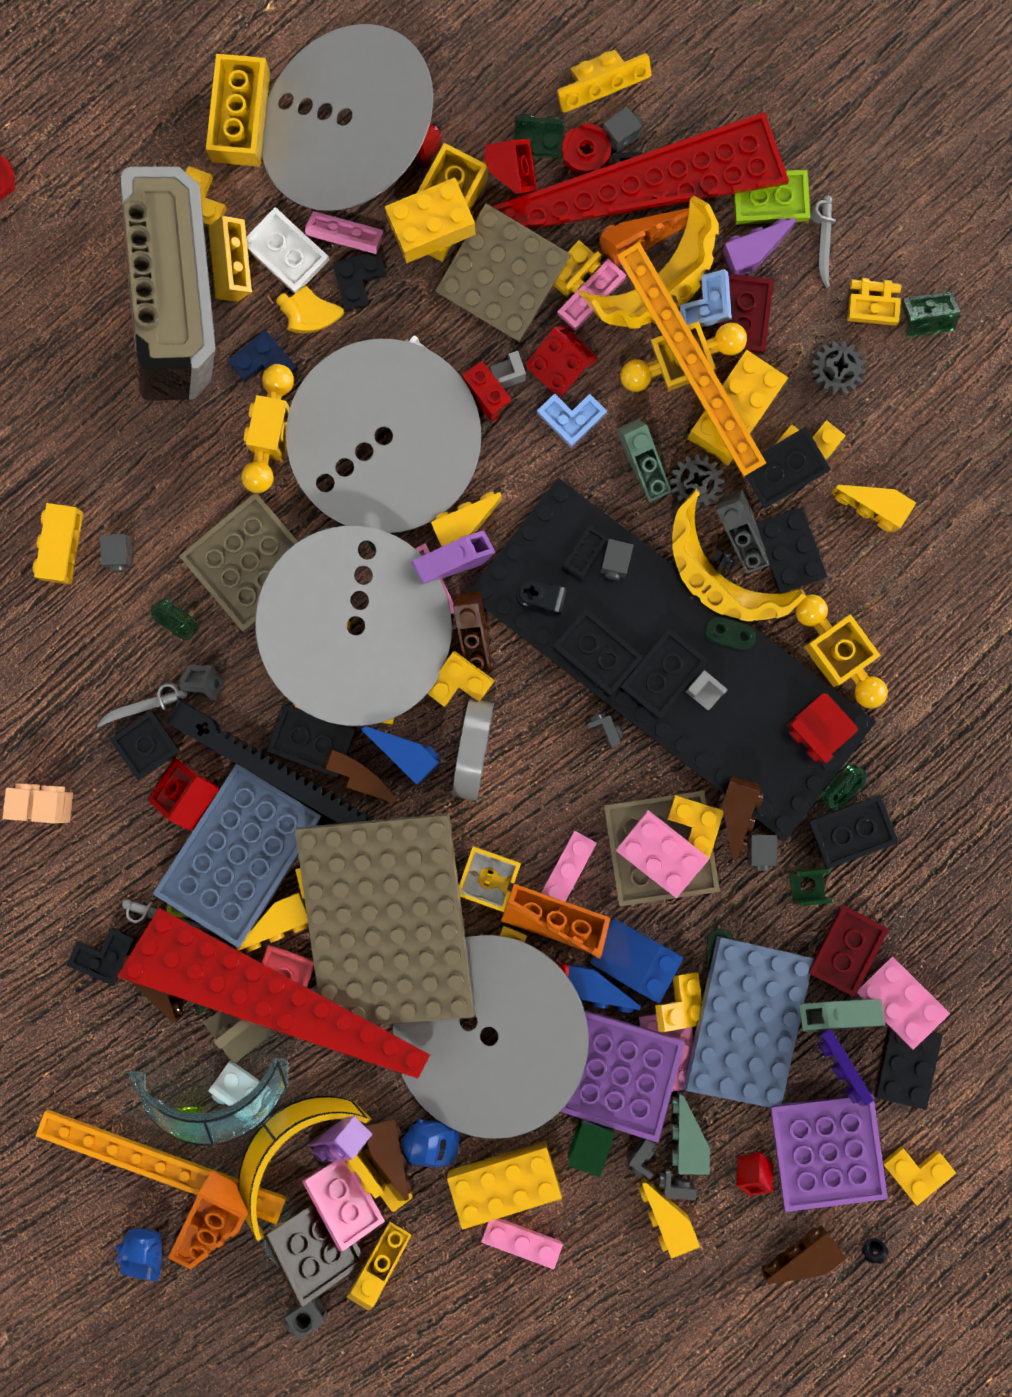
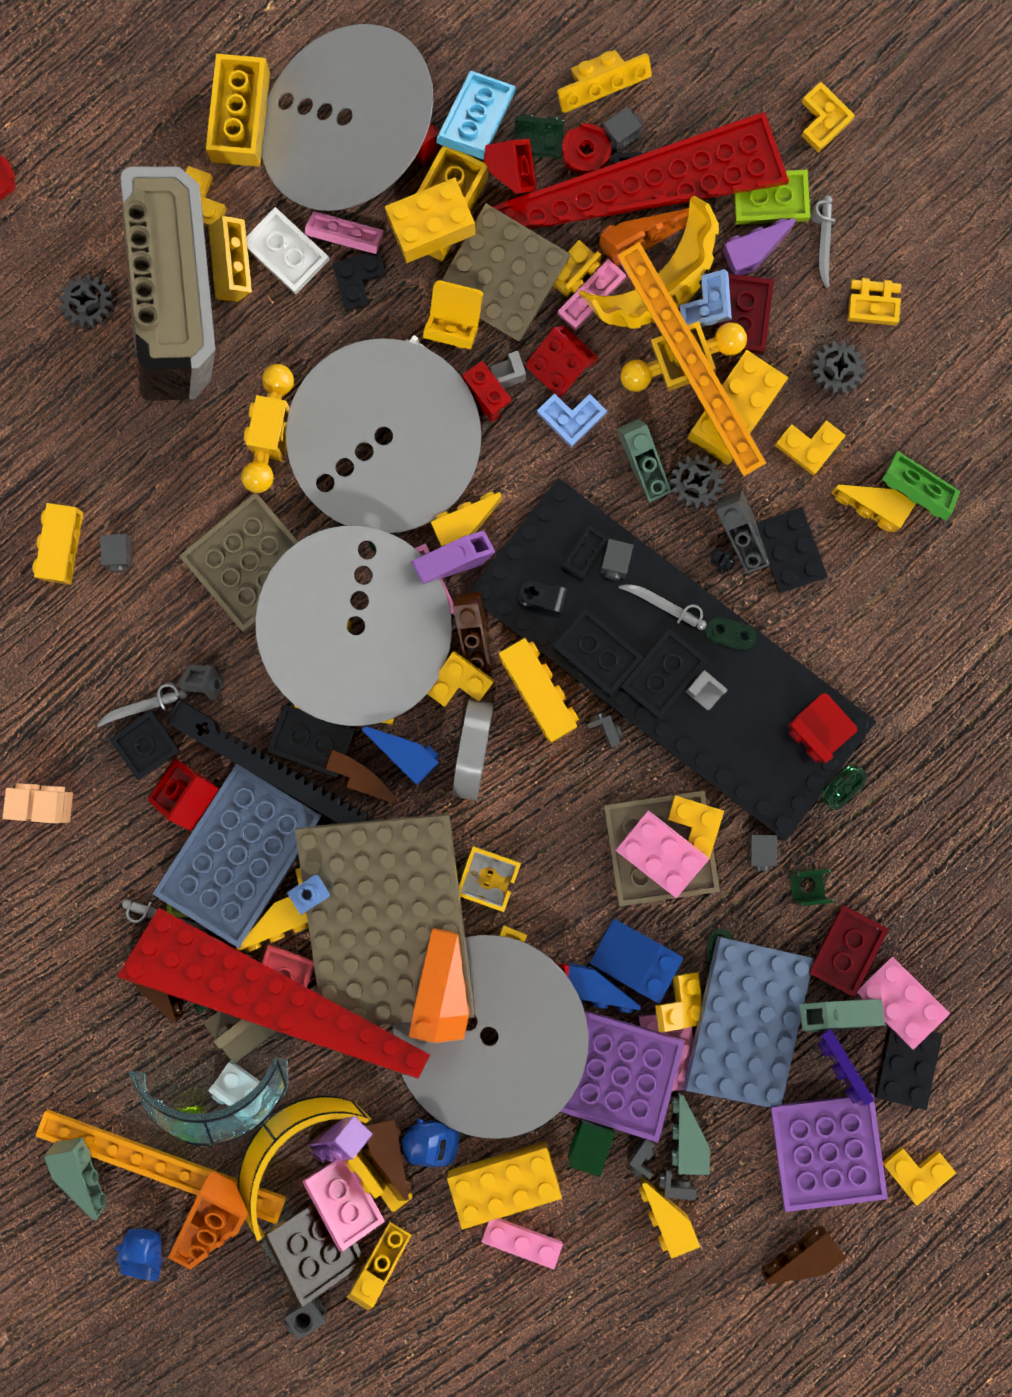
black plate [66,928,136,986] -> none
clear green plate [151,599,198,640] -> none
dark blue plate [228,330,298,382] -> none
yellow arm [276,285,344,333] -> none
orange wedge [501,884,611,959] -> none
bright pink plate [541,831,597,902] -> none
yellow windscreen [672,488,806,621] -> none
reddish brown slope [722,775,764,861] -> none
red panel [736,1152,773,1196] -> none
black plate [746,427,831,509] -> none
yellow brick [795,594,888,709] -> none
black plate [808,795,899,869] -> none
black plate [862,1238,888,1264] -> none
clear green bracket [902,291,960,337] -> none
none -> sand green slope [44,1137,107,1220]
none -> dark grey gear [58,274,115,330]
none -> medium blue bracket [287,875,330,915]
none -> orange wedge [409,928,469,1043]
none -> yellow bracket [423,280,483,350]
none -> medium azure tile [437,71,516,159]
none -> yellow brick [499,638,579,744]
none -> light grey sword [619,585,707,630]
none -> yellow plate [801,82,855,153]
none -> bright green plate [882,451,960,521]

